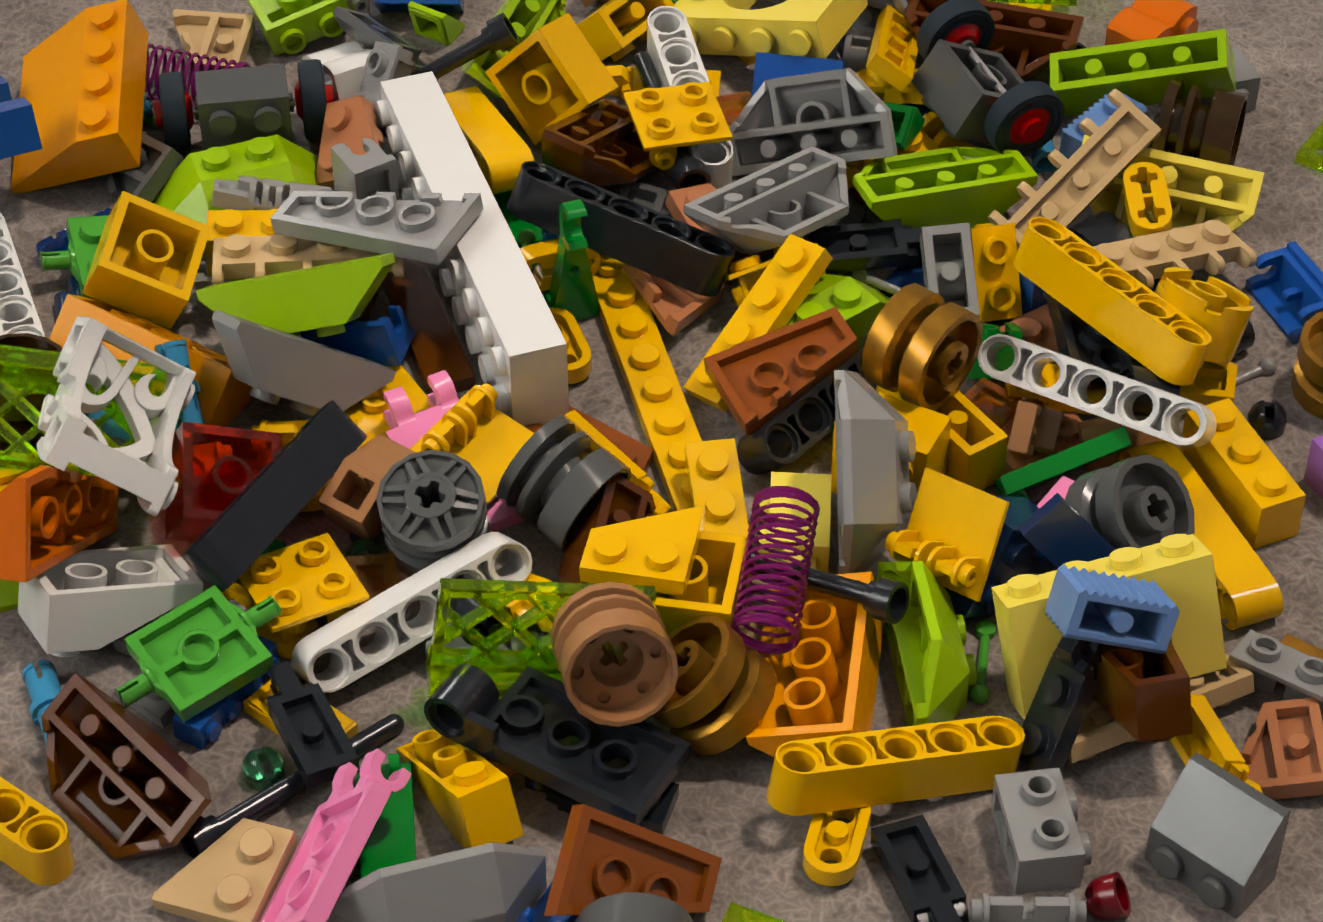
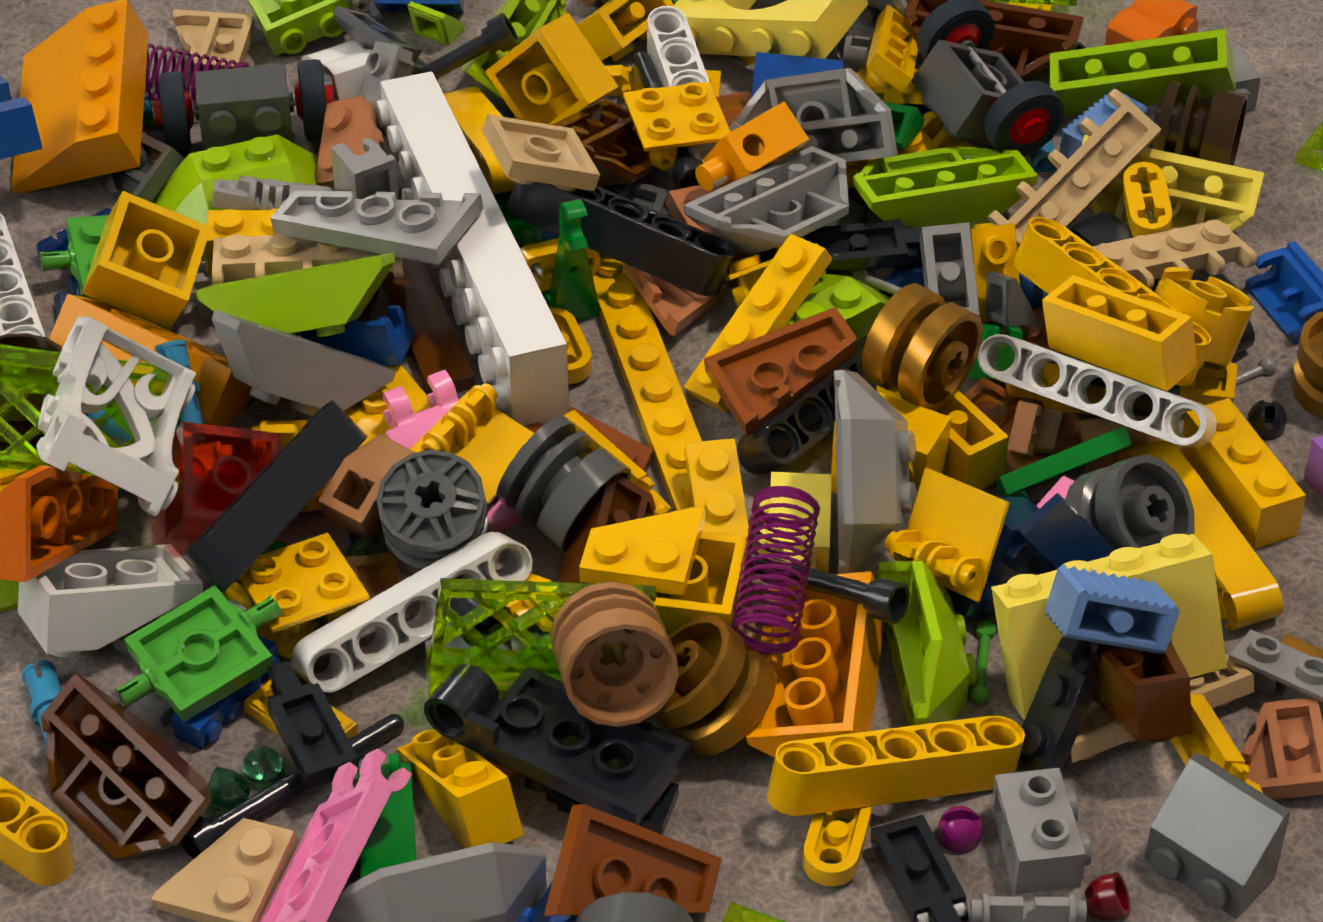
none -> clear green hinge [206,766,251,813]
none -> tan plate [482,114,600,192]
none -> light orange torso [695,101,809,191]
none -> magenta hinge [937,805,983,853]
none -> dark grey slope [986,271,1038,327]
none -> yellow brick [1042,275,1198,391]

